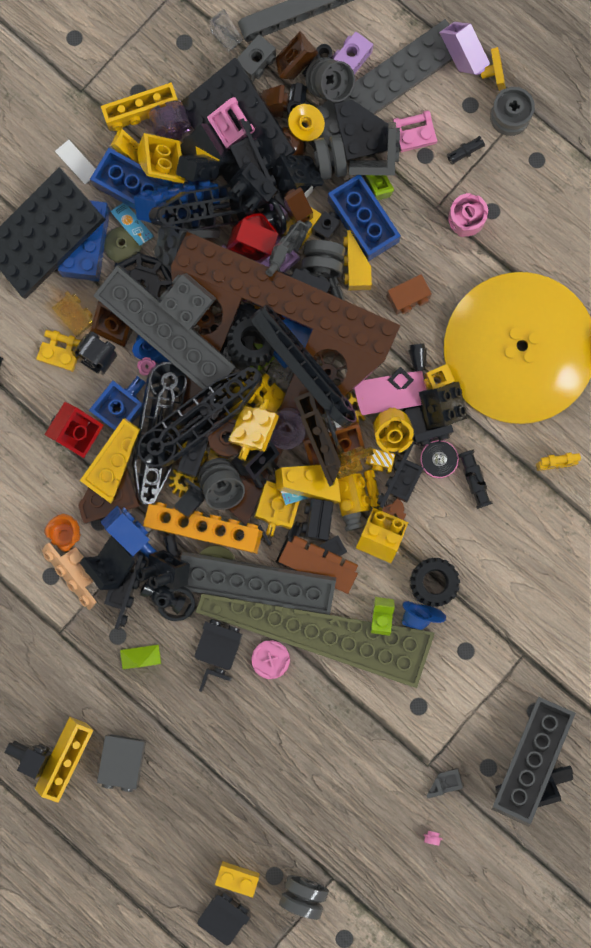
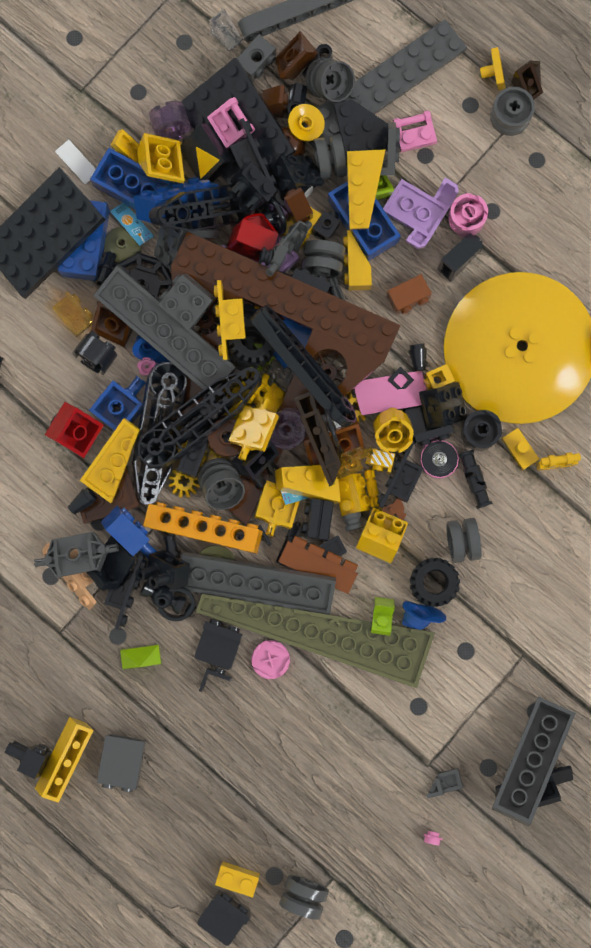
yellow plate [36,330,81,372] -> none
orange hair [44,514,81,552] -> none
yellow brick [101,82,180,131] -> none
black bracket [174,479,205,518] -> none
black brick [176,154,220,182] -> none
lavender brick [332,32,373,75] -> none
lavender brick [439,22,490,75] -> none
black pin [447,136,485,165] -> none
none -> dark grey plate [34,532,119,579]
none -> black cone [68,487,97,515]
none -> black axle [94,251,116,287]
none -> yellow bracket [214,280,246,360]
none -> black bush [258,247,273,266]
none -> yellow wing [347,150,386,230]
none -> lavender piece [383,178,459,249]
none -> black slope [437,233,484,282]
none -> dark grey wheel [446,518,482,563]
none -> black brick [461,410,502,451]
none -> yellow tile [501,428,539,471]
none -> dark brown slope [511,60,544,100]

